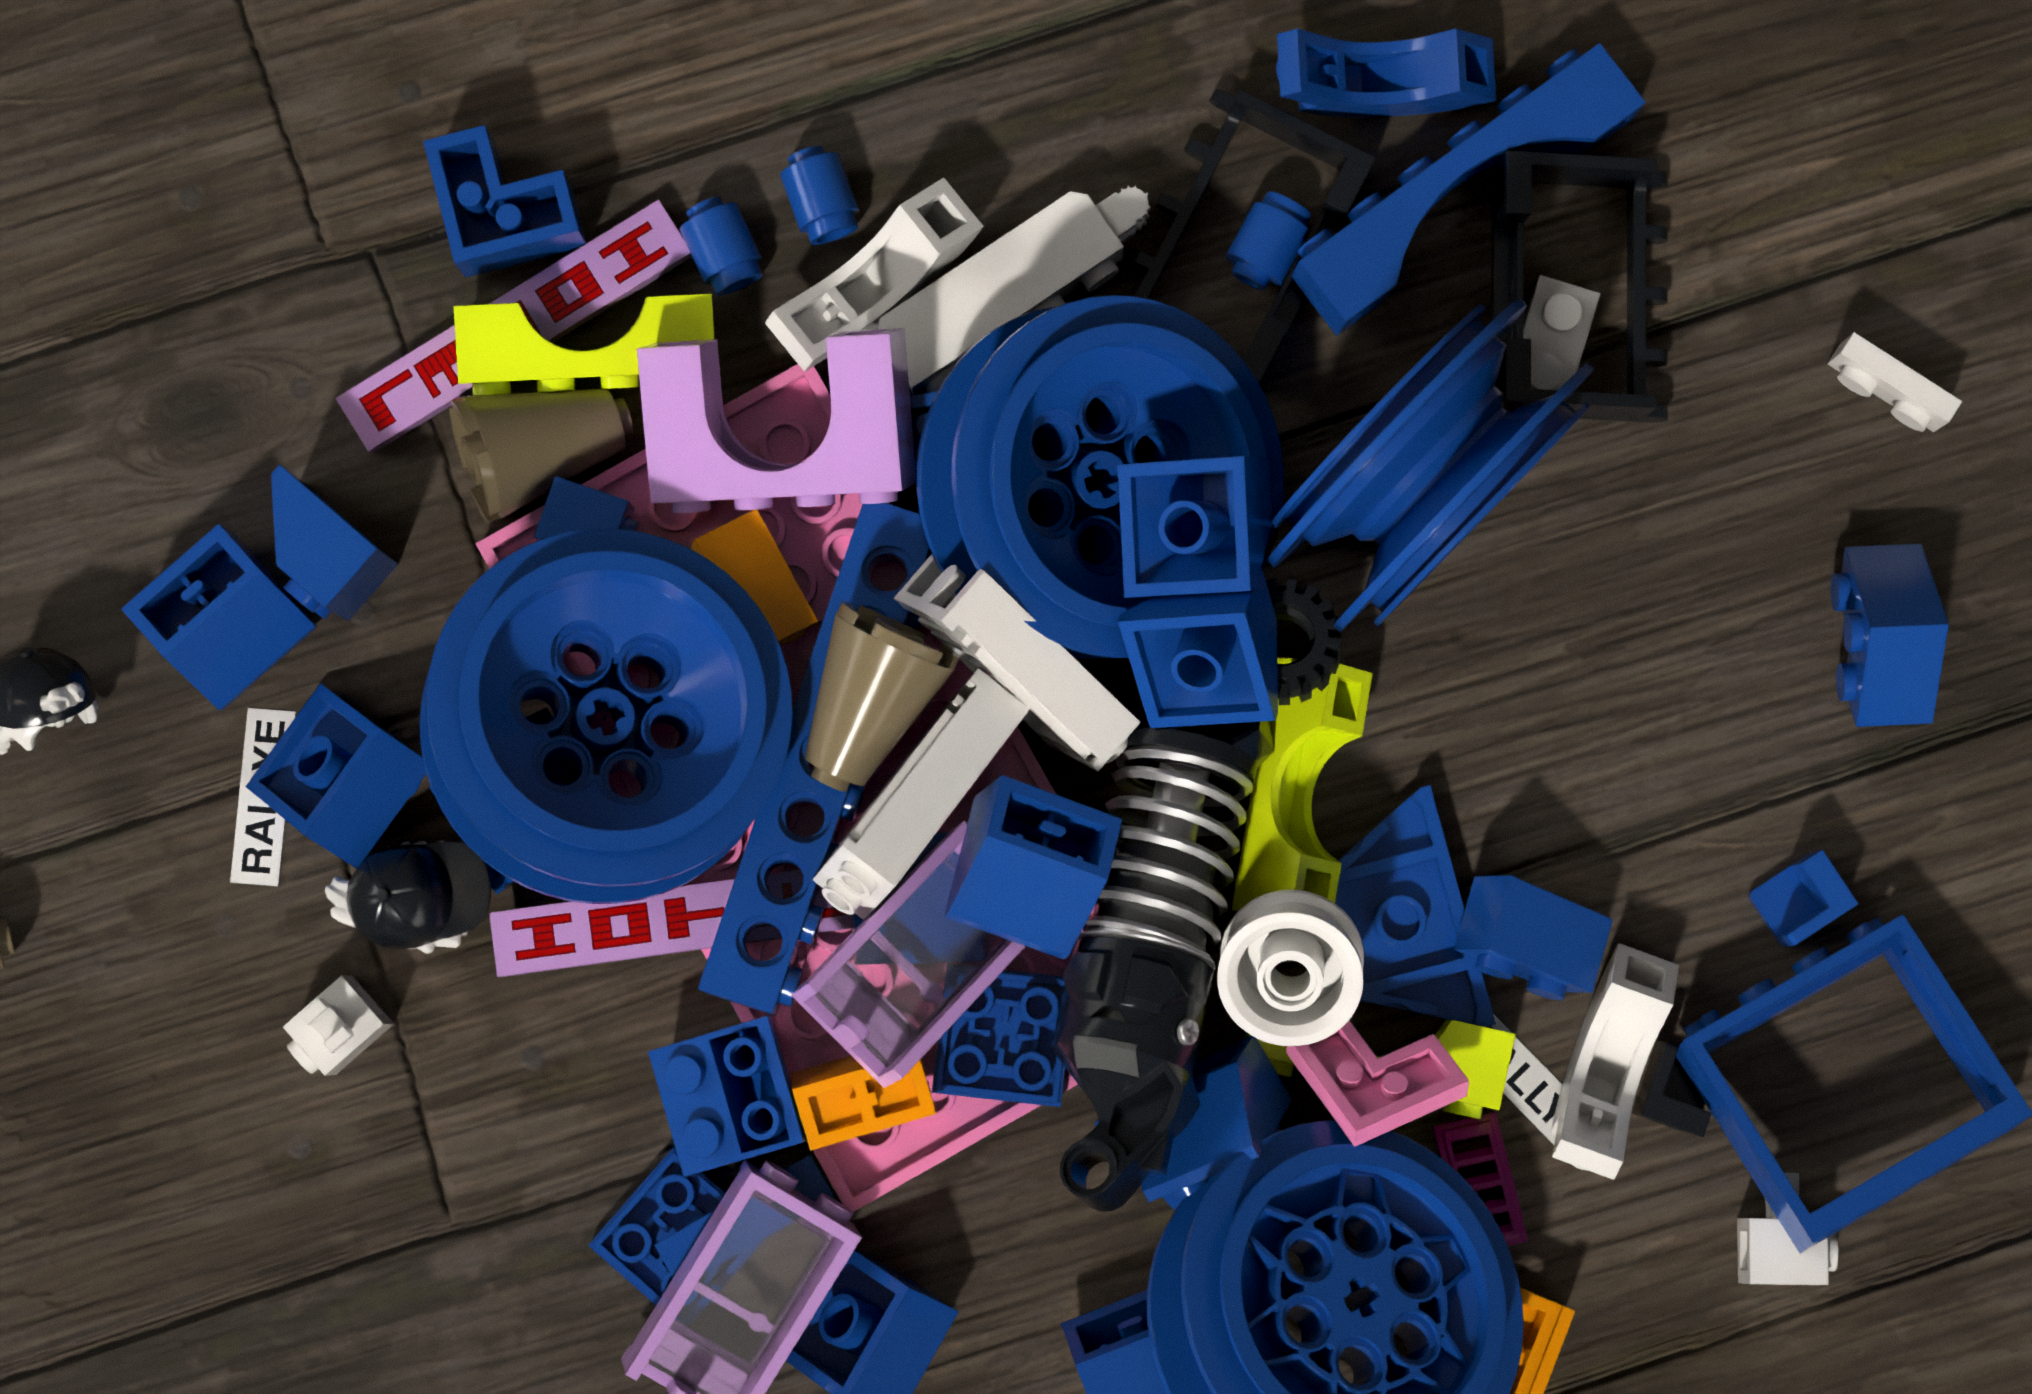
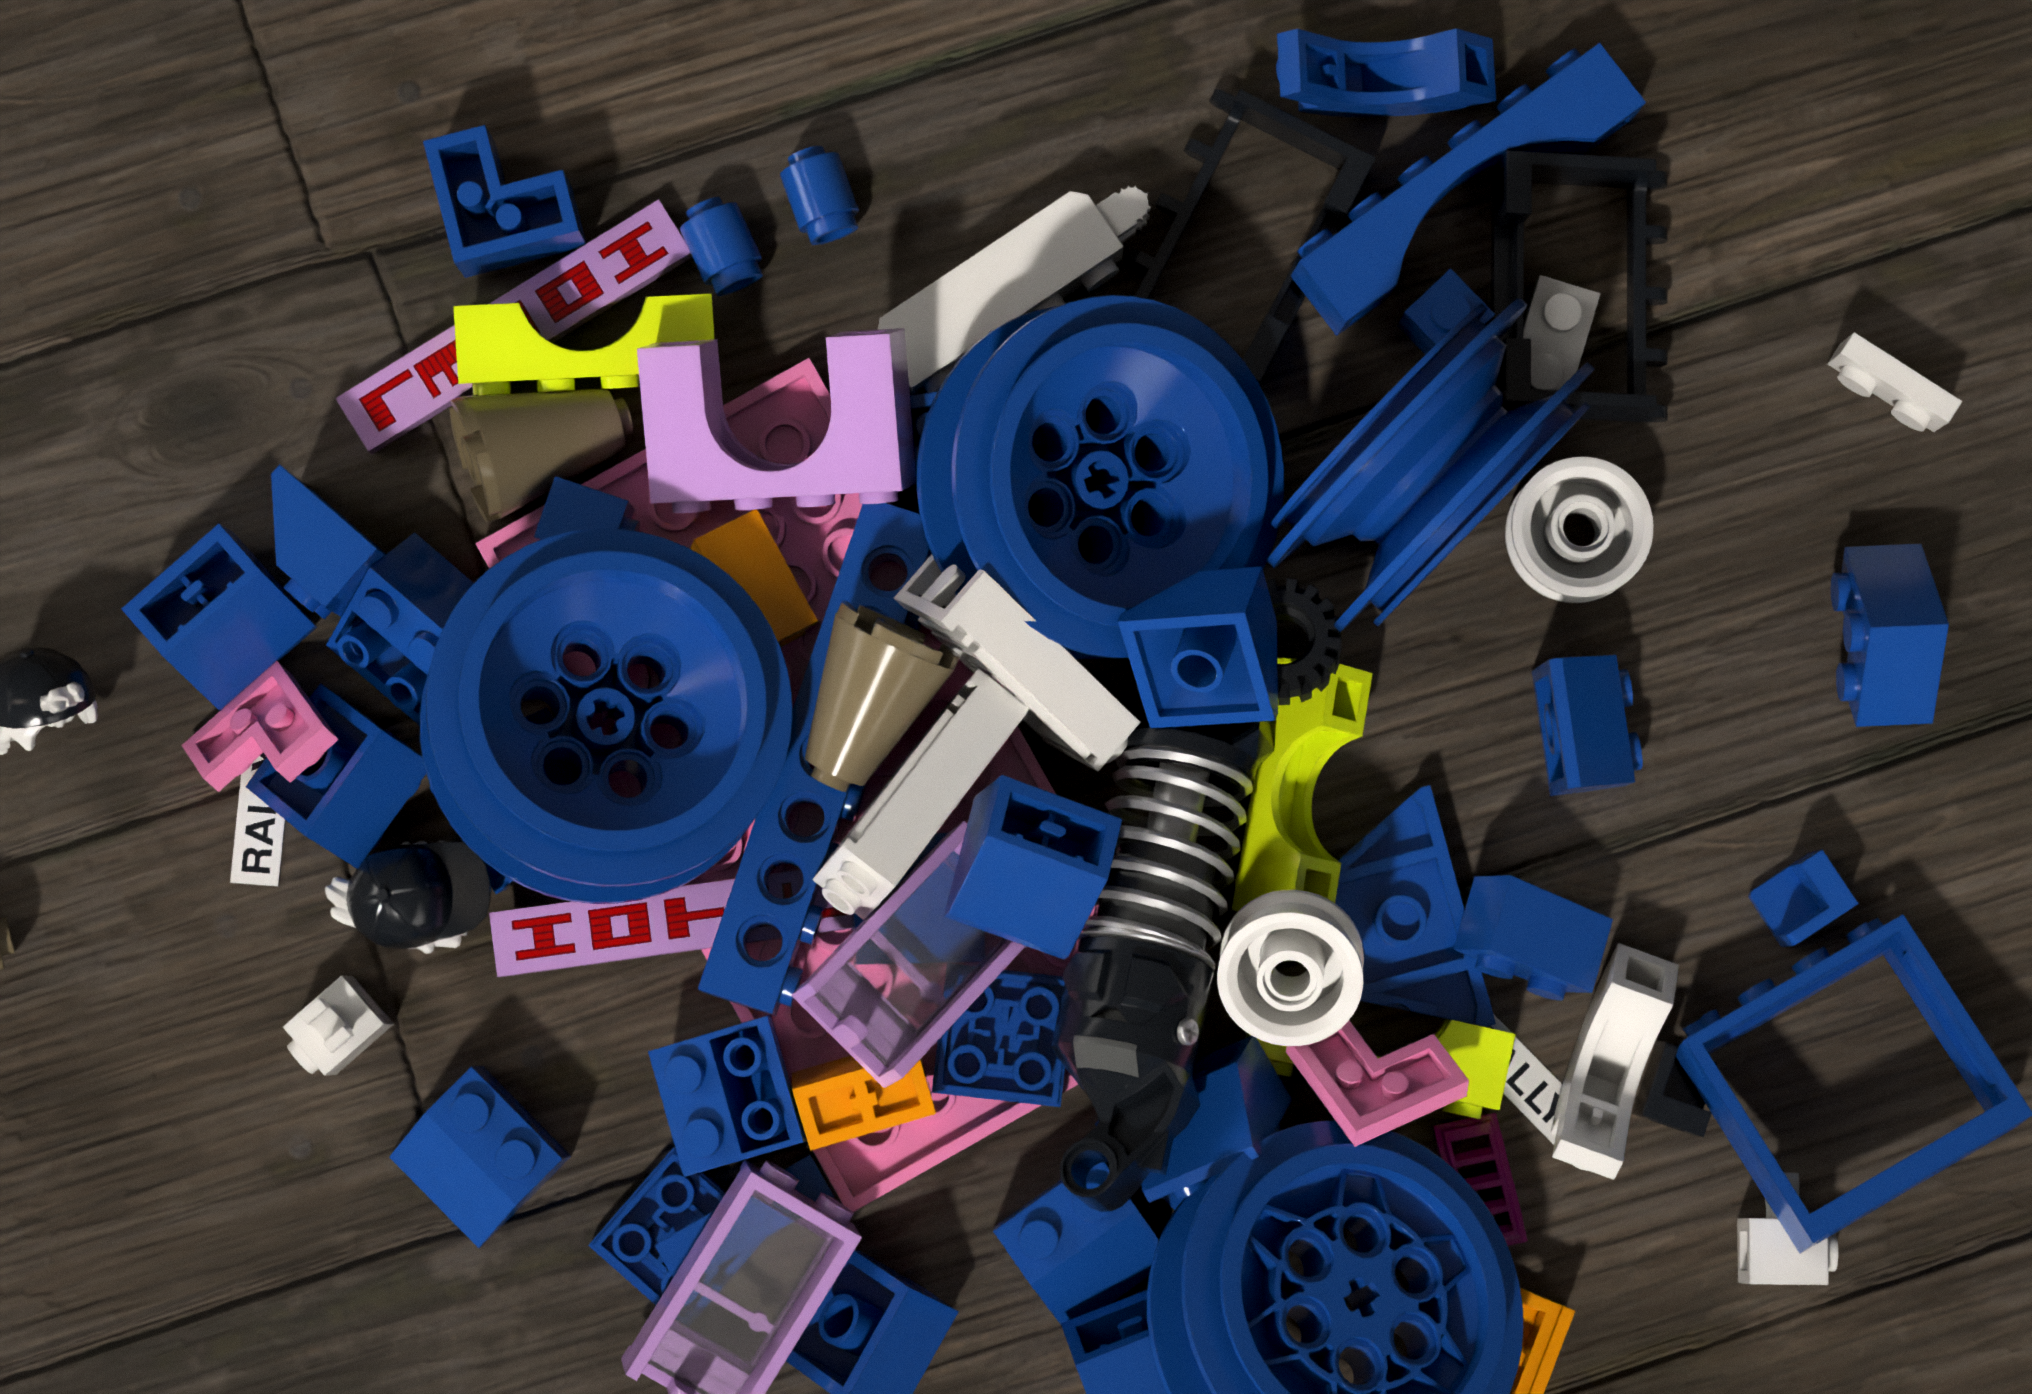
white arch [765,178,984,372] -> none
blue slope [1117,456,1272,598] -> none
blue brick [1226,191,1311,291] -> none
none -> bright pink plate [181,661,339,792]
none -> blue slope [326,532,474,726]
none -> blue slope [389,1066,572,1248]
none -> blue slope [993,1162,1159,1325]
none -> blue brick [1397,268,1495,355]
none -> white wheel [1505,457,1654,603]
none -> blue slope [1531,655,1643,796]

